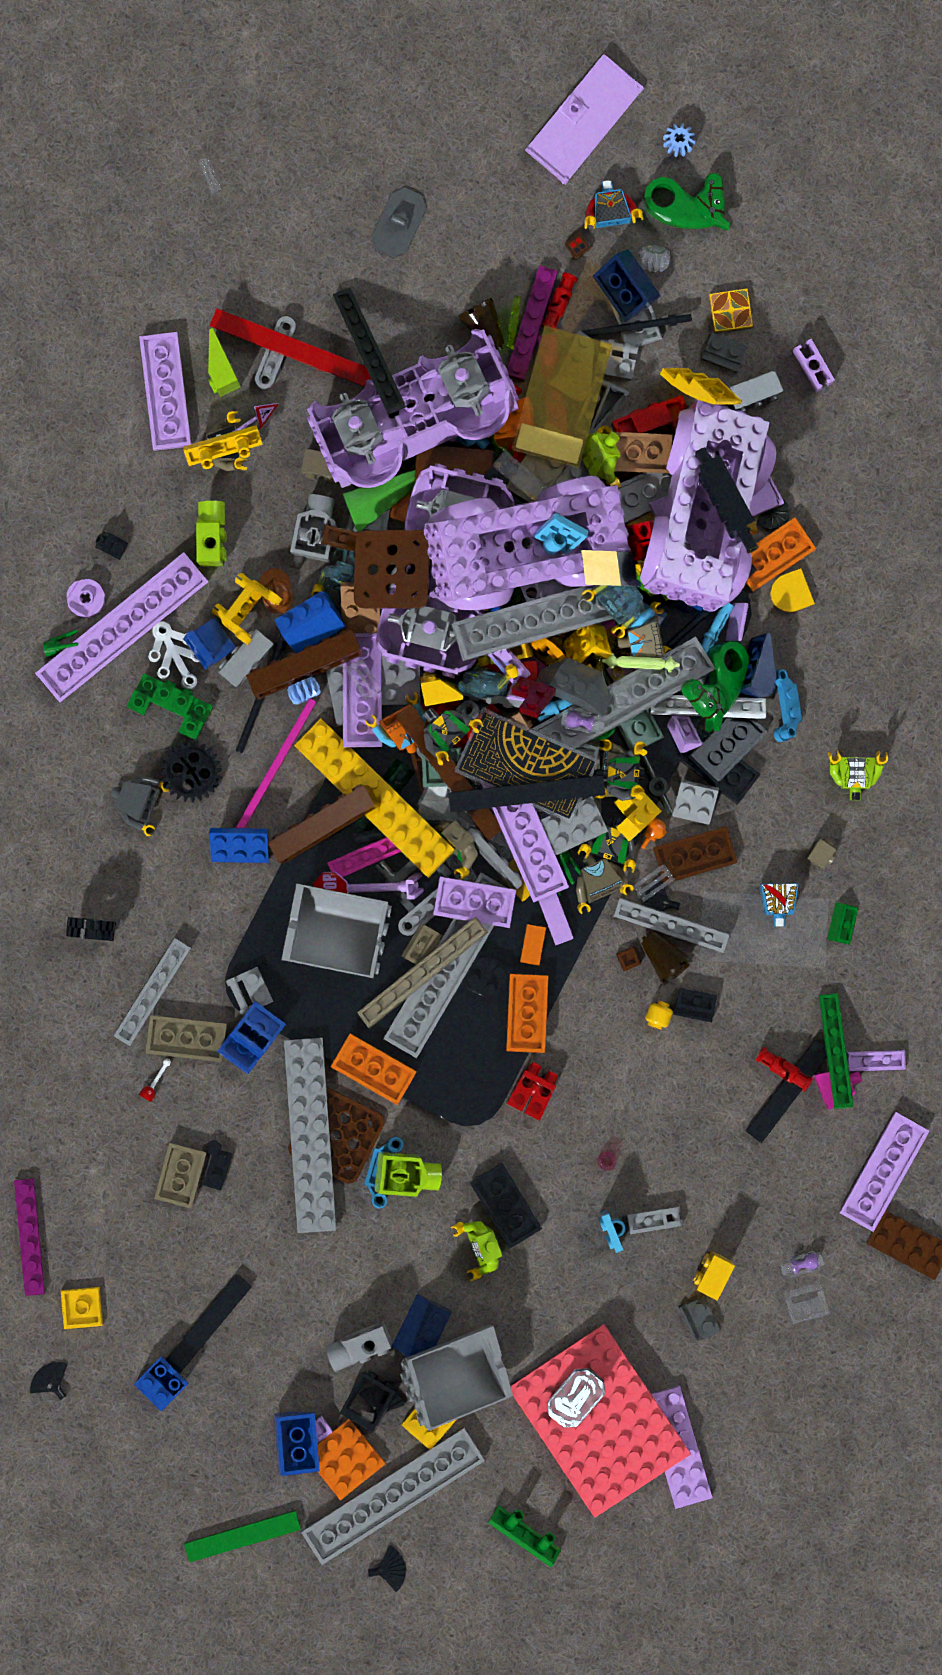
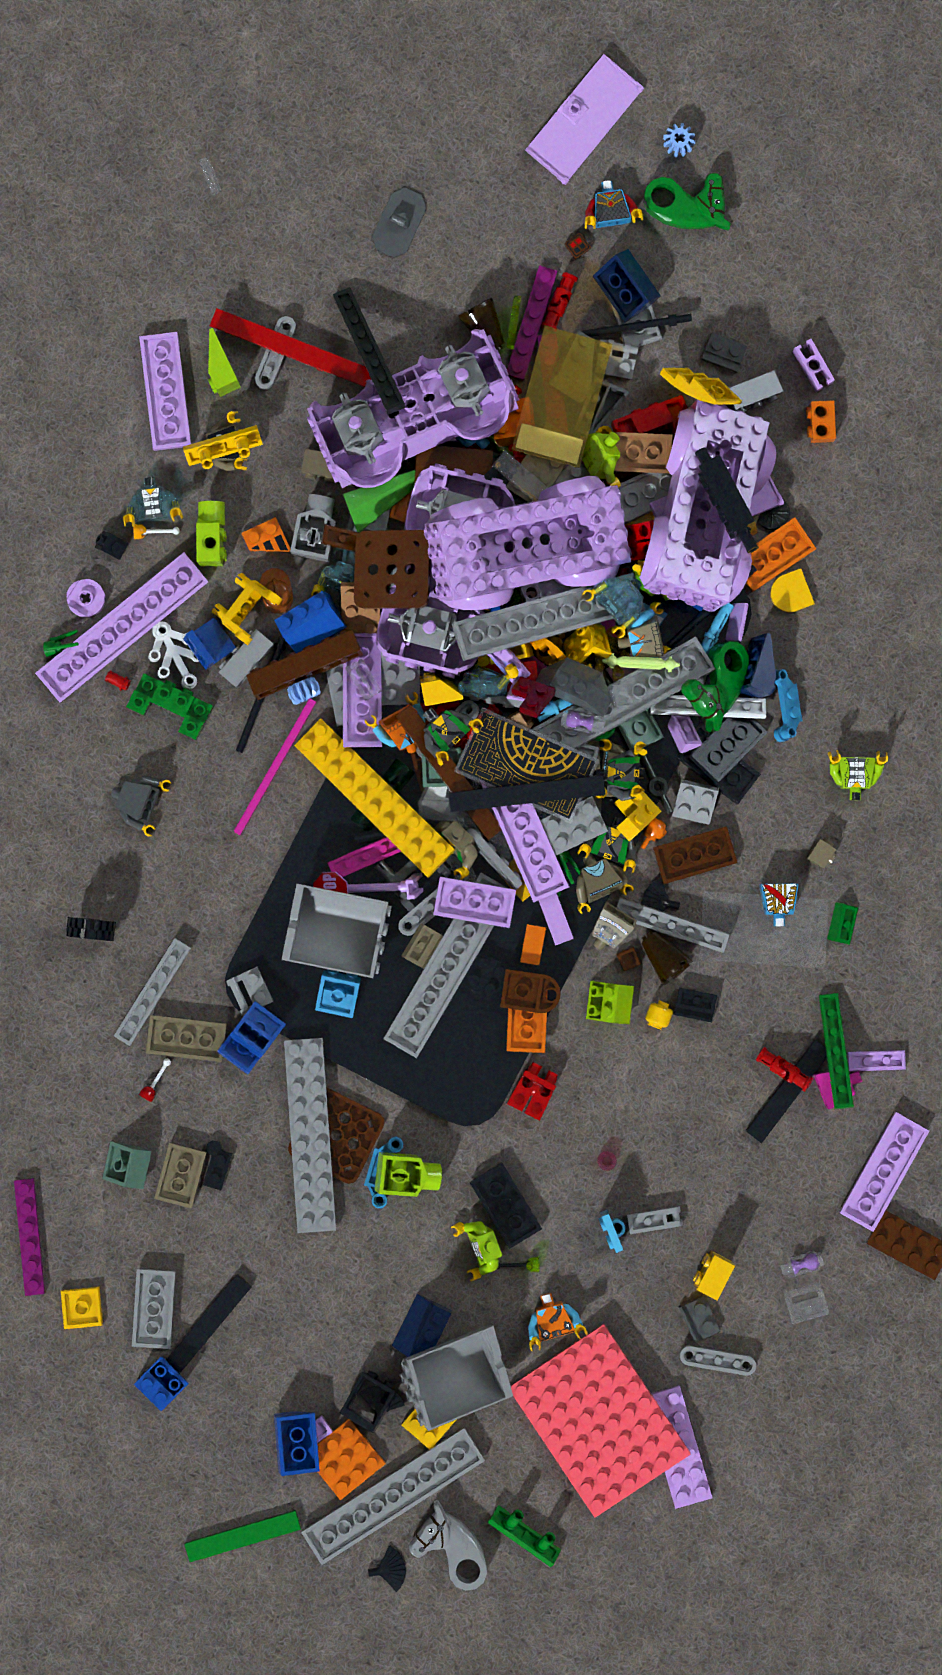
black hand [30,1362,67,1401] -> none
black gear [159,740,222,803] -> none
blue plate [209,828,269,863] -> none
piece [233,403,279,432] -> none
reddish brown brick [268,784,380,863] -> none
light grey brick [325,1321,392,1372] -> none
orange plate [331,1033,417,1105] -> none
dark tan tile [357,917,488,1028] -> none
medium azure plate [534,513,589,555] -> none
shield [547,1368,606,1428] -> none
sticker [581,550,638,586] -> none
clear tile [633,864,675,902] -> none
clear gear [638,244,670,273] -> none
tile [709,289,753,333] -> none
none -> sand green slope [102,1141,151,1189]
none -> red pin [105,670,131,691]
none -> torso [123,477,183,527]
none -> light grey plate [132,1268,176,1349]
none -> hinge [133,524,180,539]
none -> orange wing [241,517,291,552]
none -> dark azure plate [315,969,361,1018]
none -> light grey animal [409,1500,487,1591]
none -> clear neon green hinge [497,1257,540,1272]
none -> reddish brown tile [500,969,561,1013]
none -> torso [528,1293,588,1351]
none -> lime slope [586,981,634,1024]
none -> dark tan torso [592,901,637,950]
none -> light grey plate [679,1345,756,1376]
none -> orange brick [806,401,836,443]

